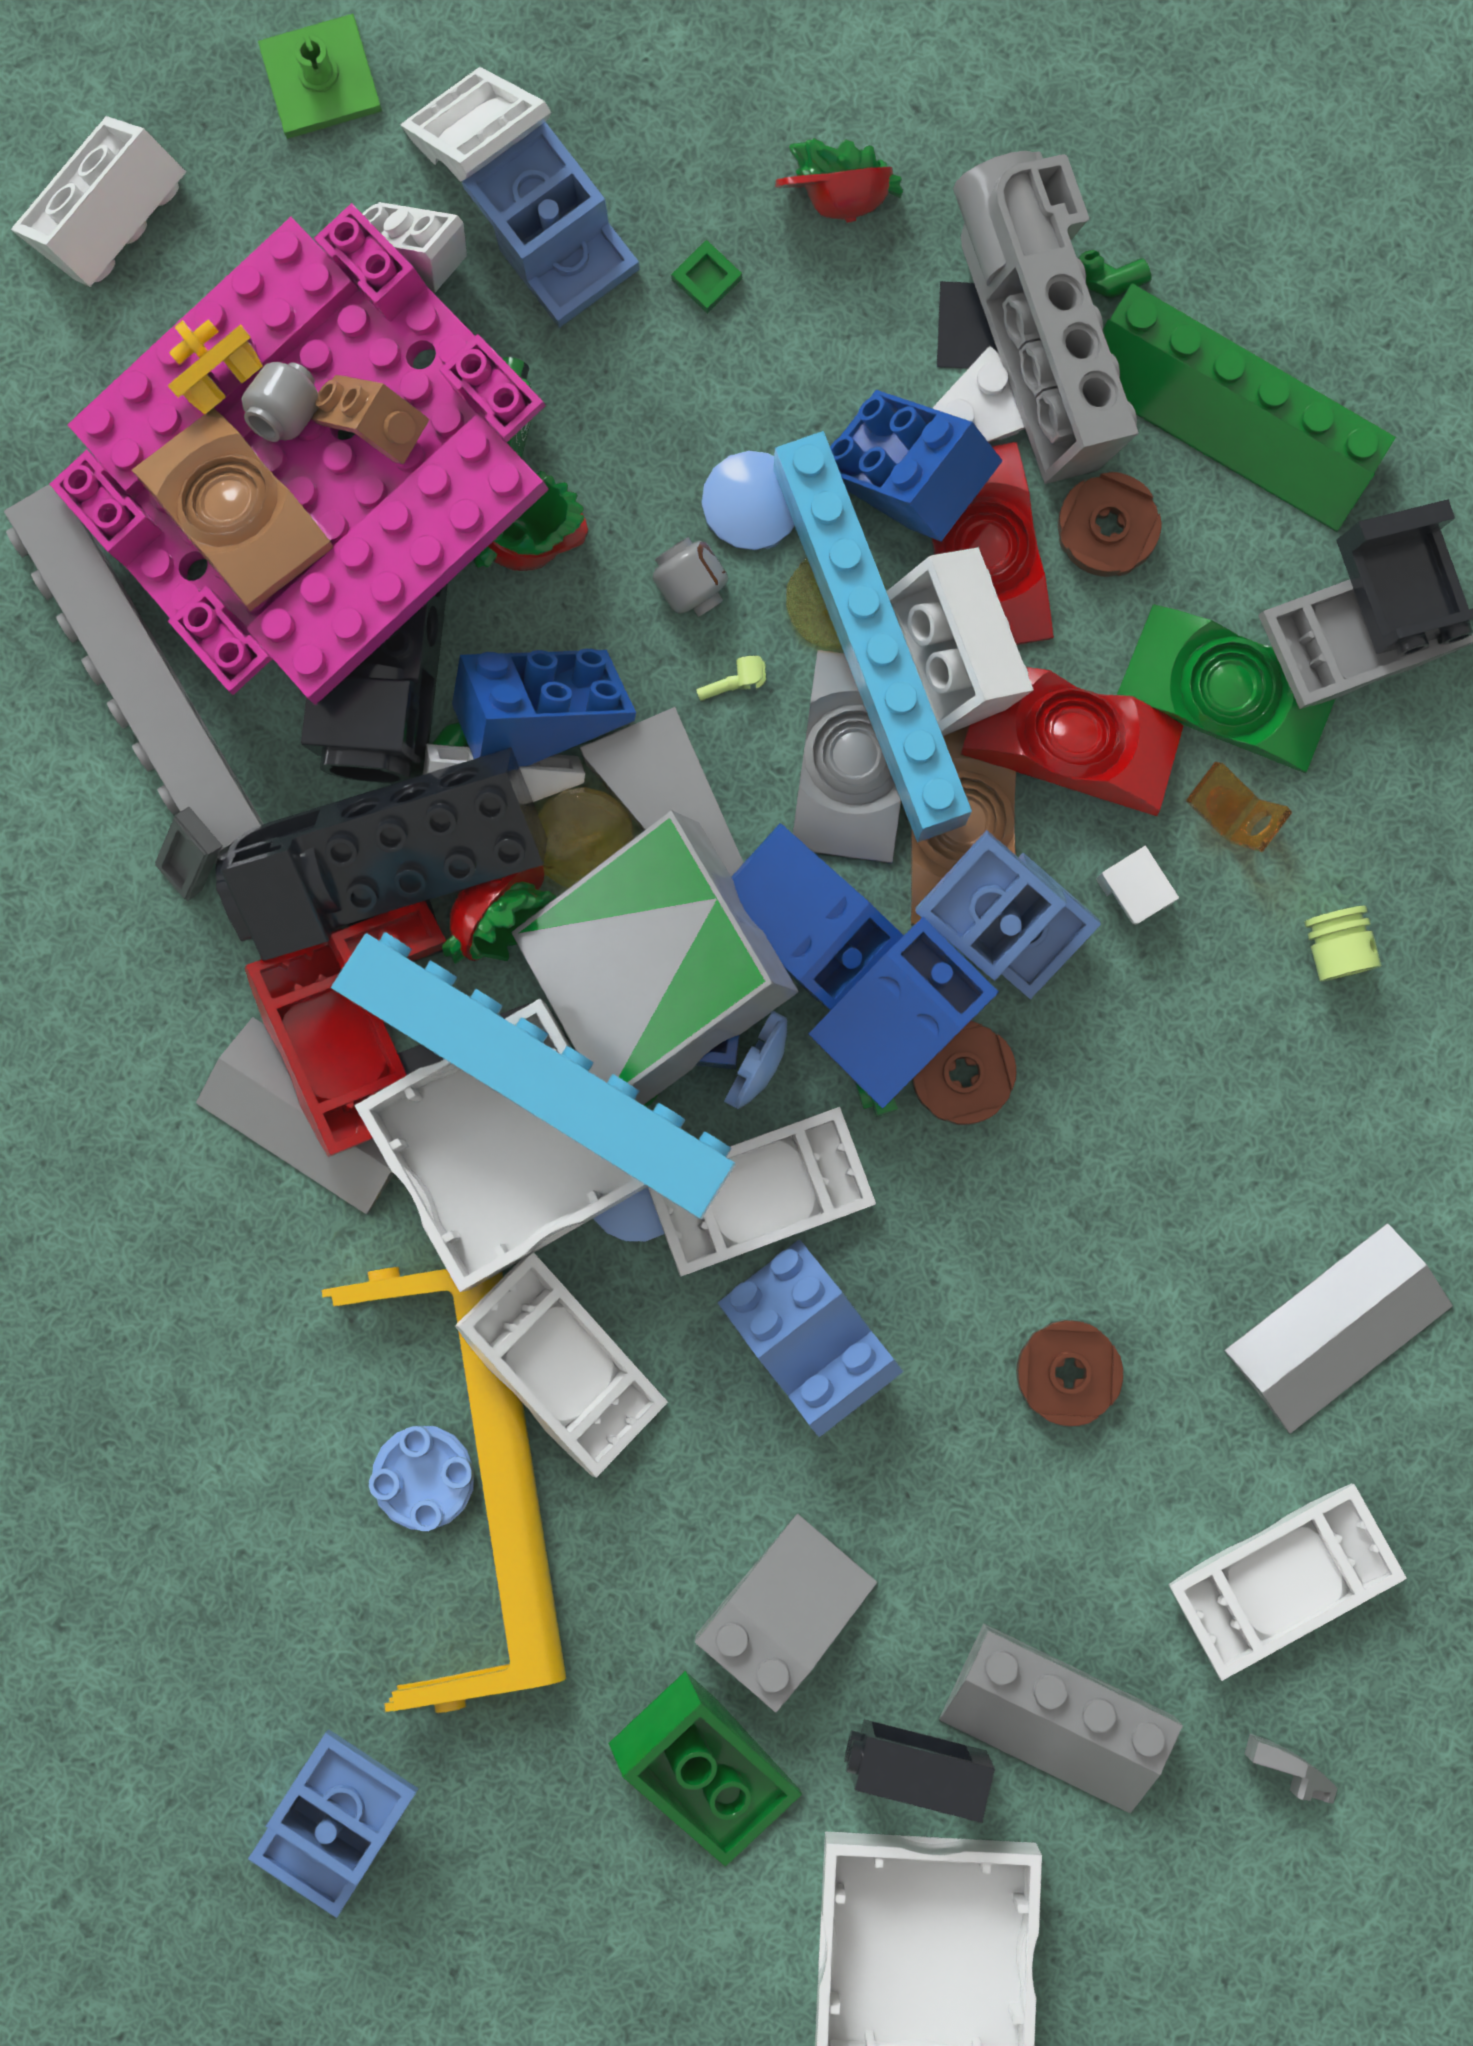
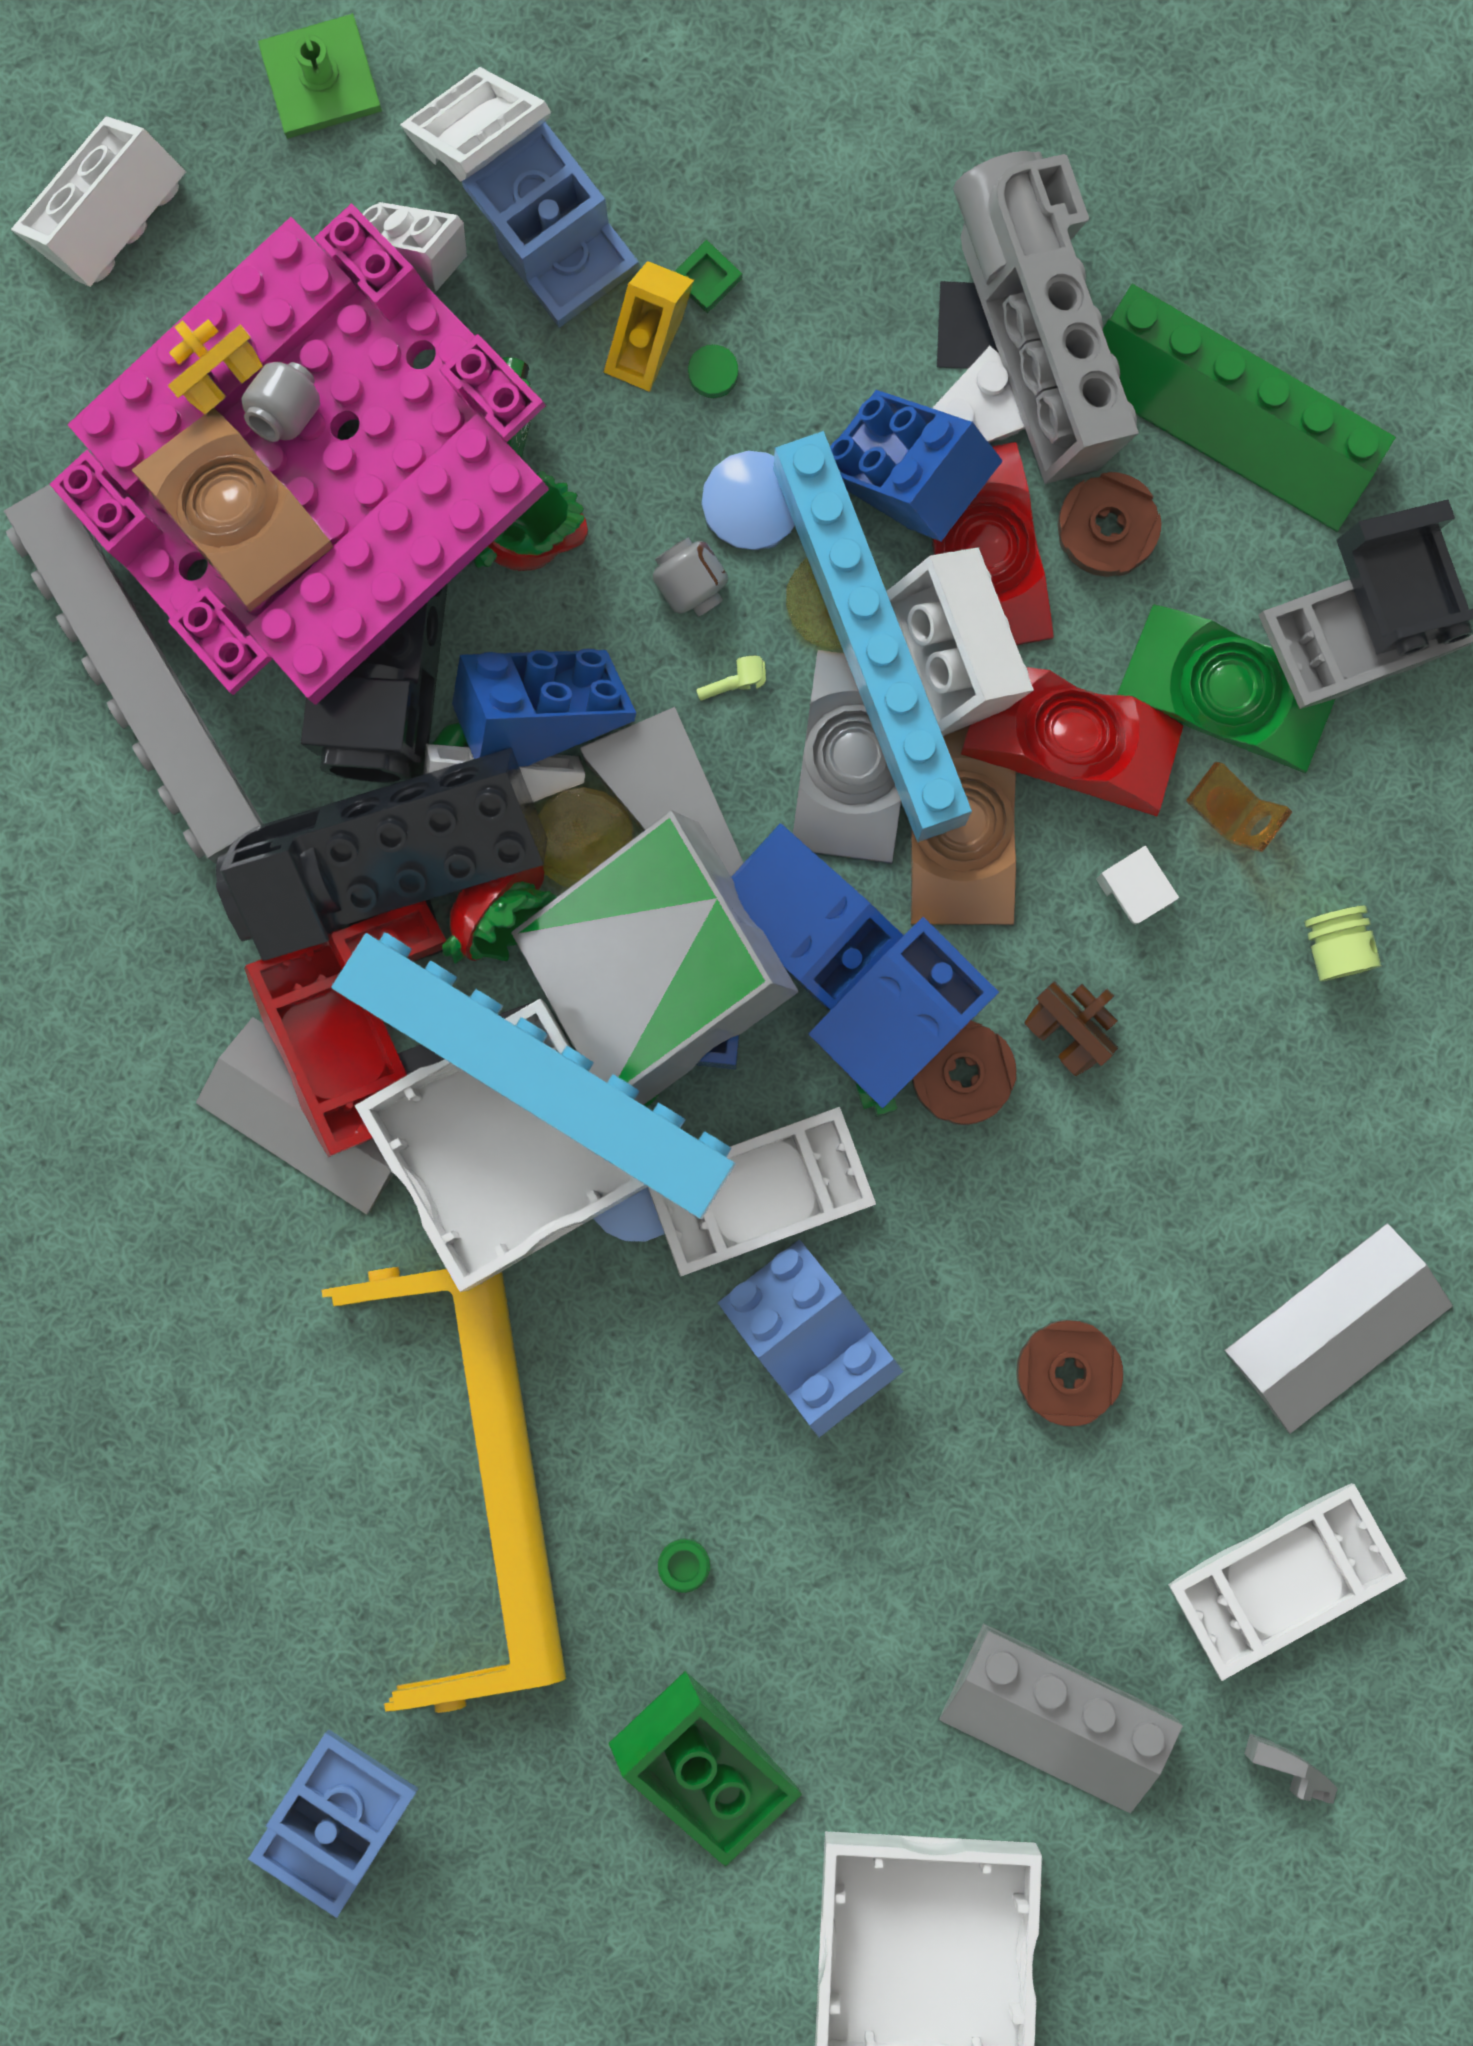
dark grey tile [155,807,223,901] -> none
medium nougat bracket [311,375,430,464] -> none
light blue dish [369,1426,474,1531] -> none
white slope [455,1252,668,1478] -> none
light grey slope [695,1513,877,1712] -> none
light blue dish [724,1011,787,1110] -> none
hair [775,138,903,223] -> none
black window [844,1719,995,1823] -> none
medium blue bracket [915,830,1101,999] -> none
green arm [1078,250,1152,298] -> none
none -> yellow slope [604,261,694,392]
none -> green tile [658,1538,710,1593]
none -> green tile [688,344,738,398]
none -> reddish brown hips [1024,981,1119,1076]

